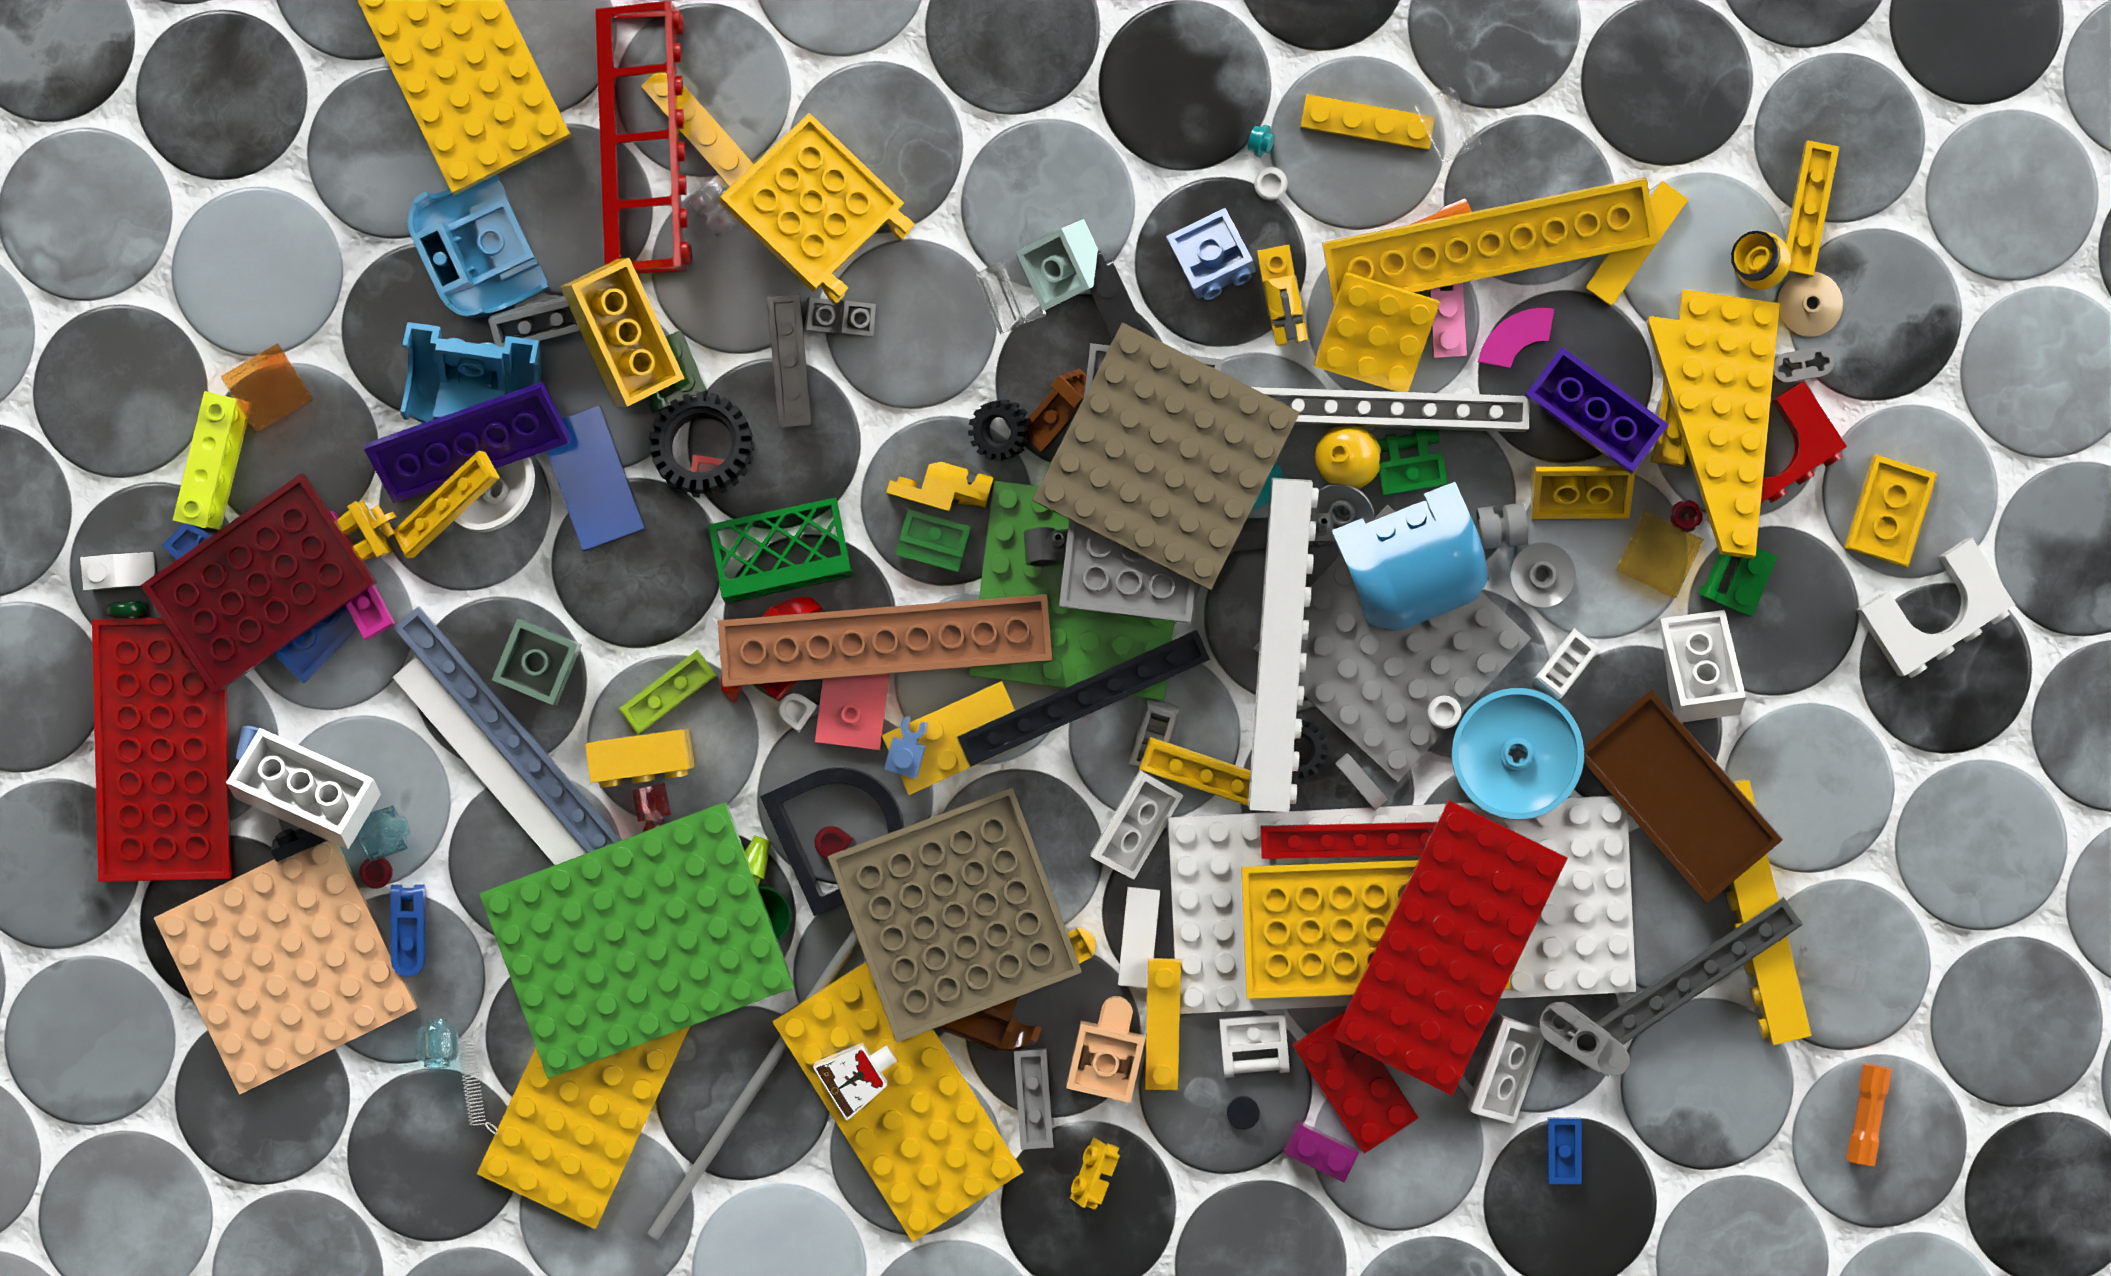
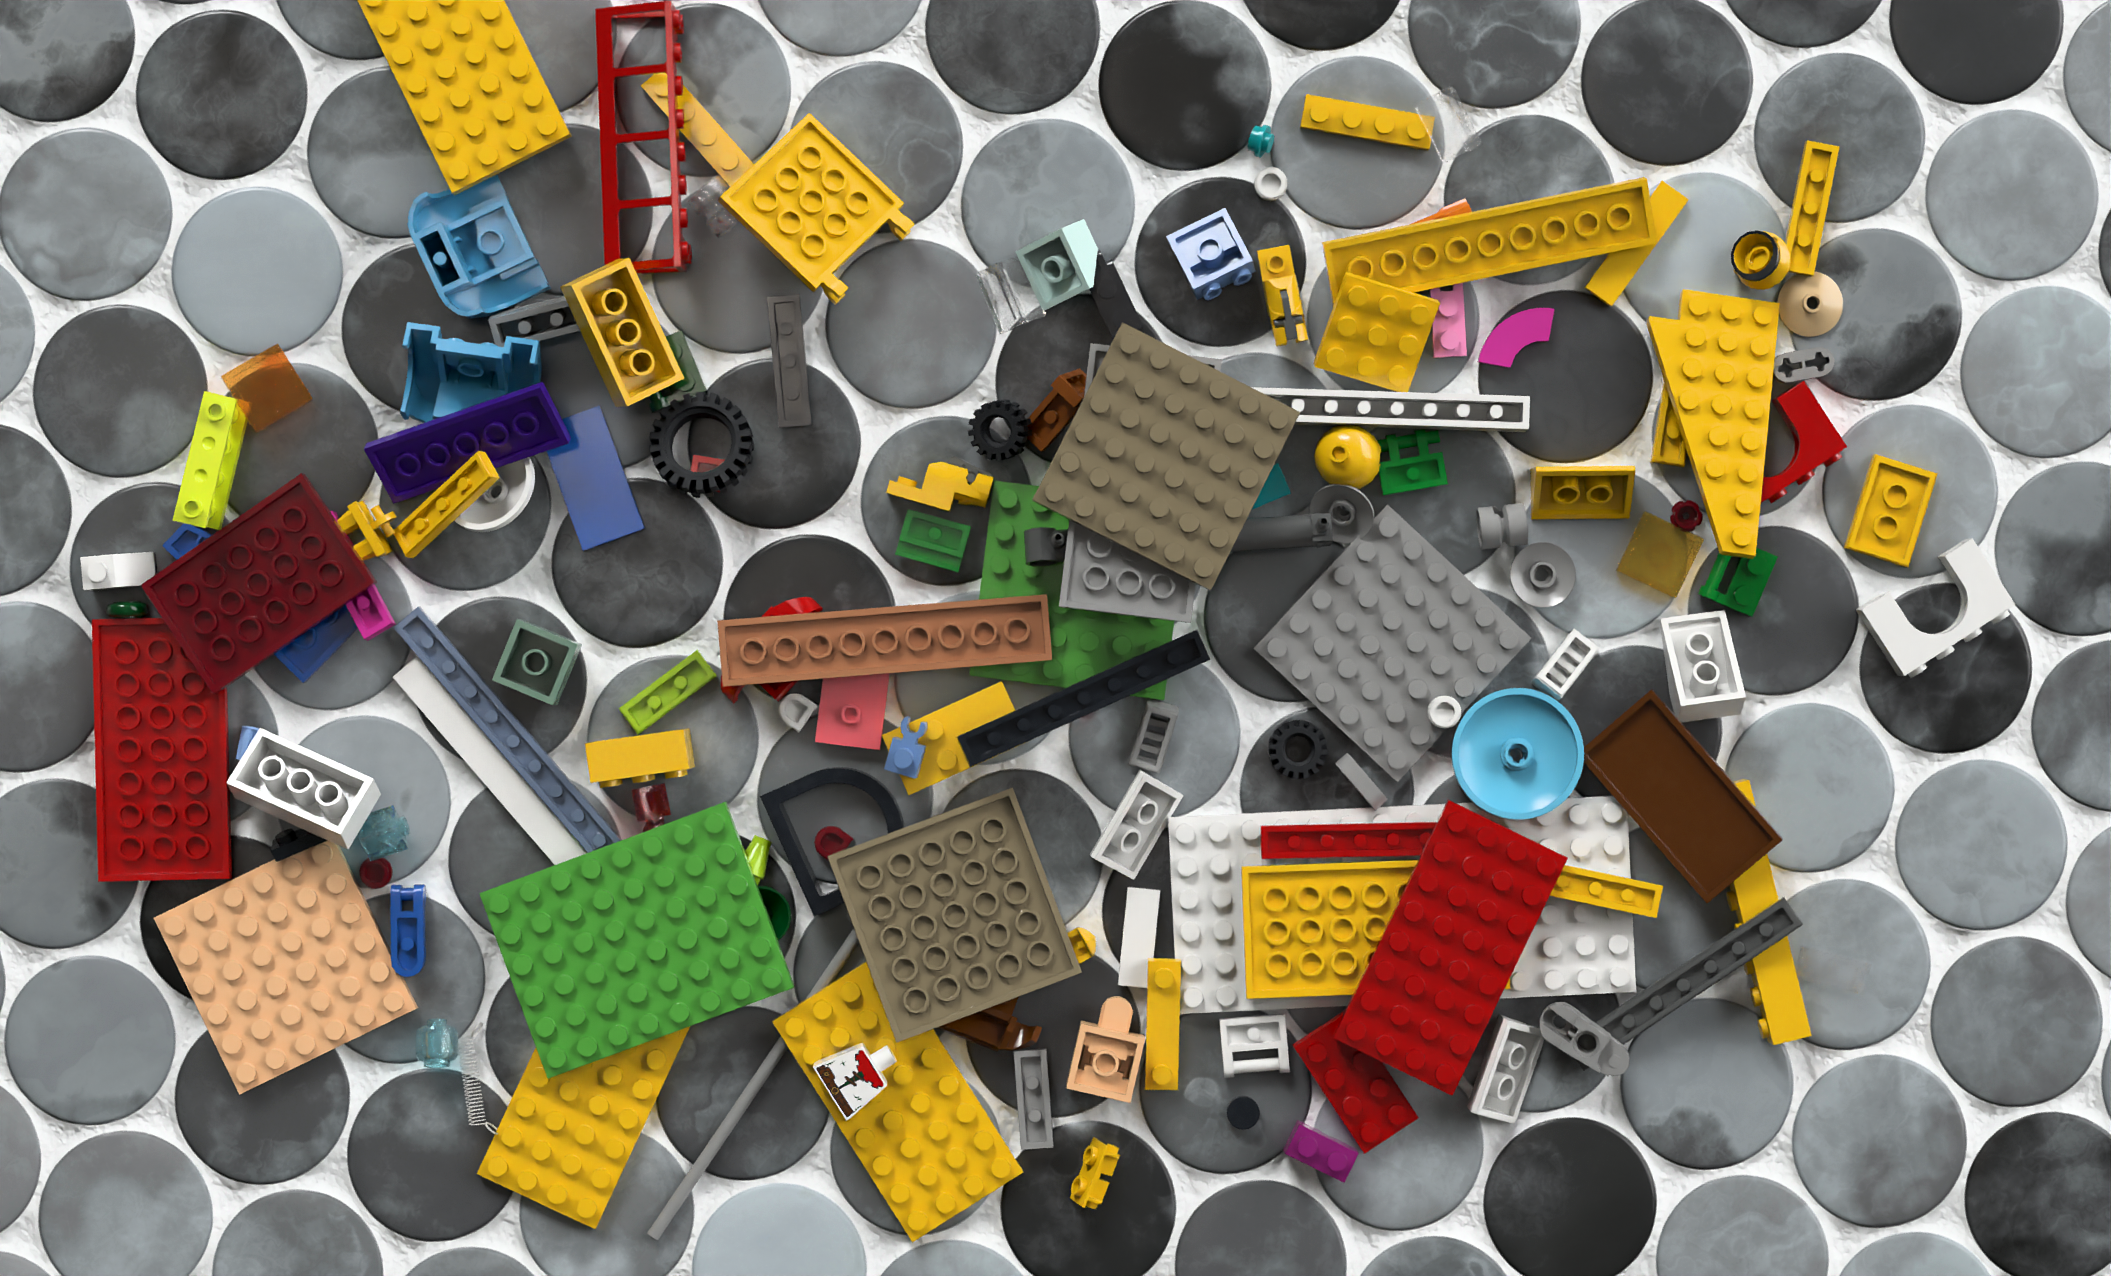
green fence [708,497,853,604] -> none
light grey slope [804,297,876,337] -> none
yellow tile [1139,737,1251,806] -> none
white brick [1248,478,1318,812] -> none
dark azure piece [1332,482,1489,632] -> none
dark purple slope [1524,347,1669,474] -> none
blue plate [1547,1117,1582,1184] -> none
orange axle [1846,1063,1892,1166] -> none
none -> yellow plate [1550,865,1663,918]

